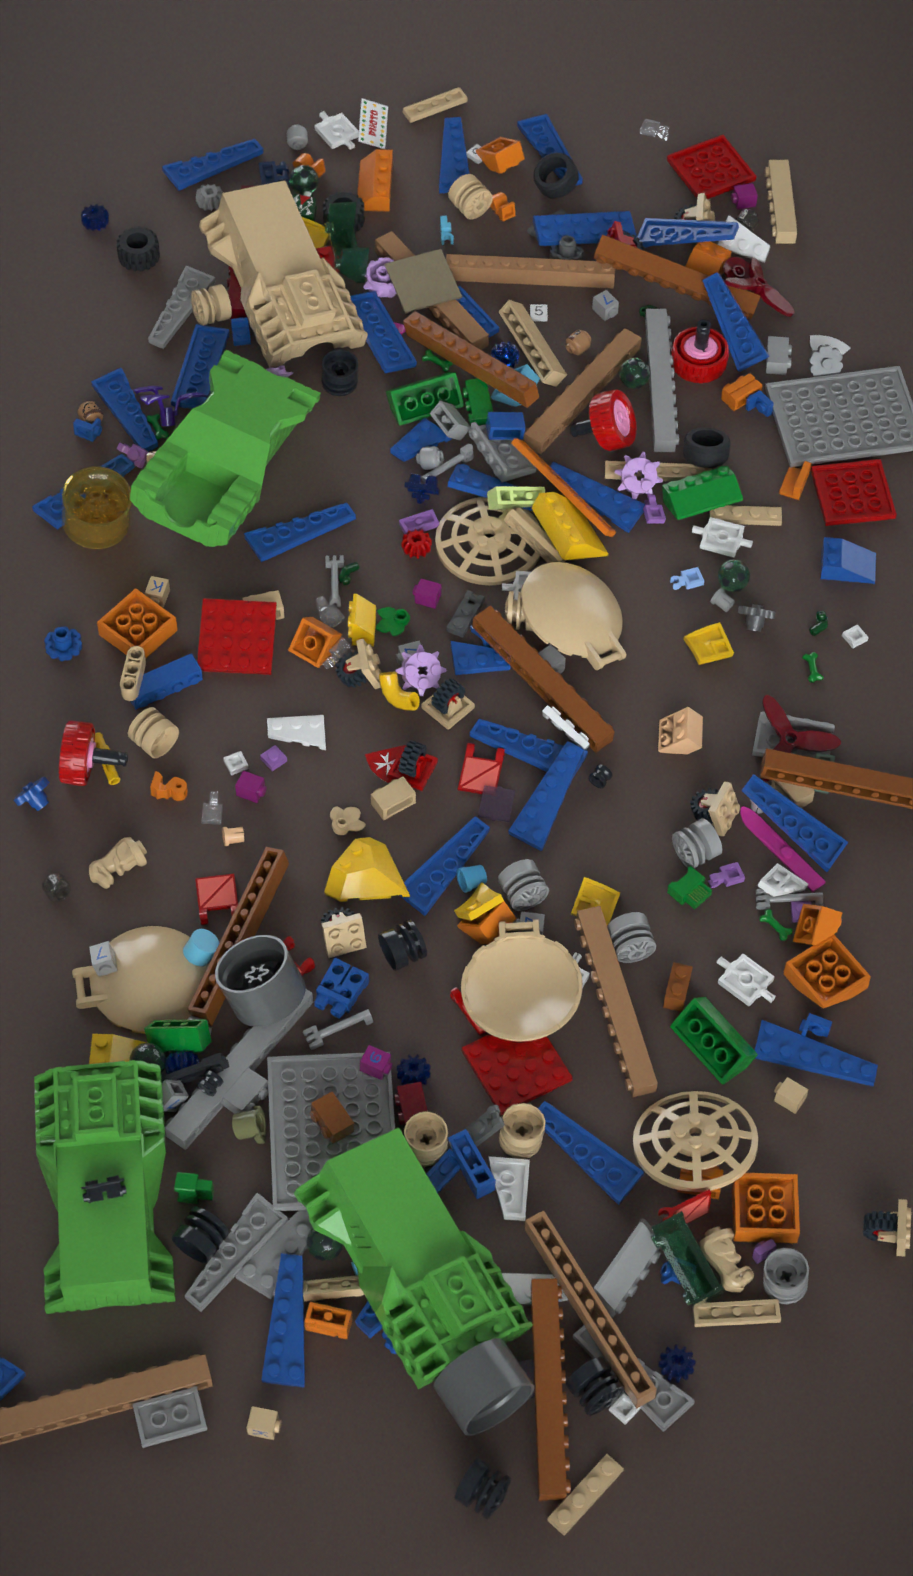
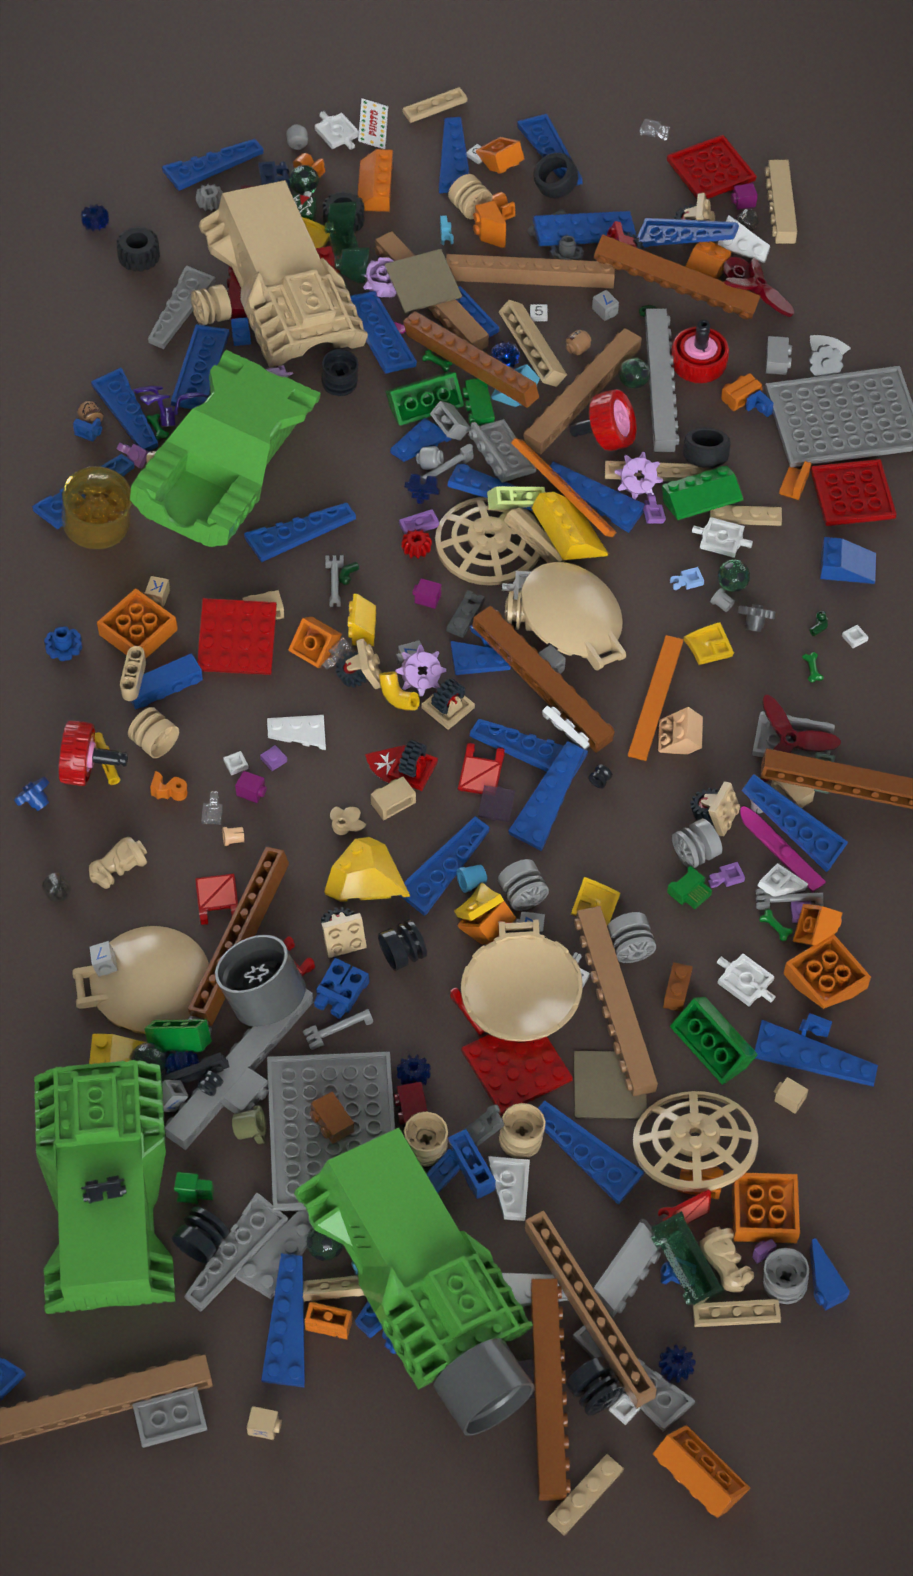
medium azure piece [183,929,219,966] -> none
clear plate [316,596,345,628] -> none
magenta brick [360,1045,393,1080] -> none
green plate [376,607,410,637] -> none
black wheel [454,1458,511,1520] -> none
blue brick [486,412,526,440] -> none
blue wing [702,272,770,372] -> none
plate [863,1199,911,1256] -> none
none -> orange slope [473,201,506,248]
none -> dark tan piece [574,1051,647,1119]
none -> orange tile [628,635,684,761]
none -> orange slope [653,1425,750,1518]
none -> blue slope [810,1238,850,1311]

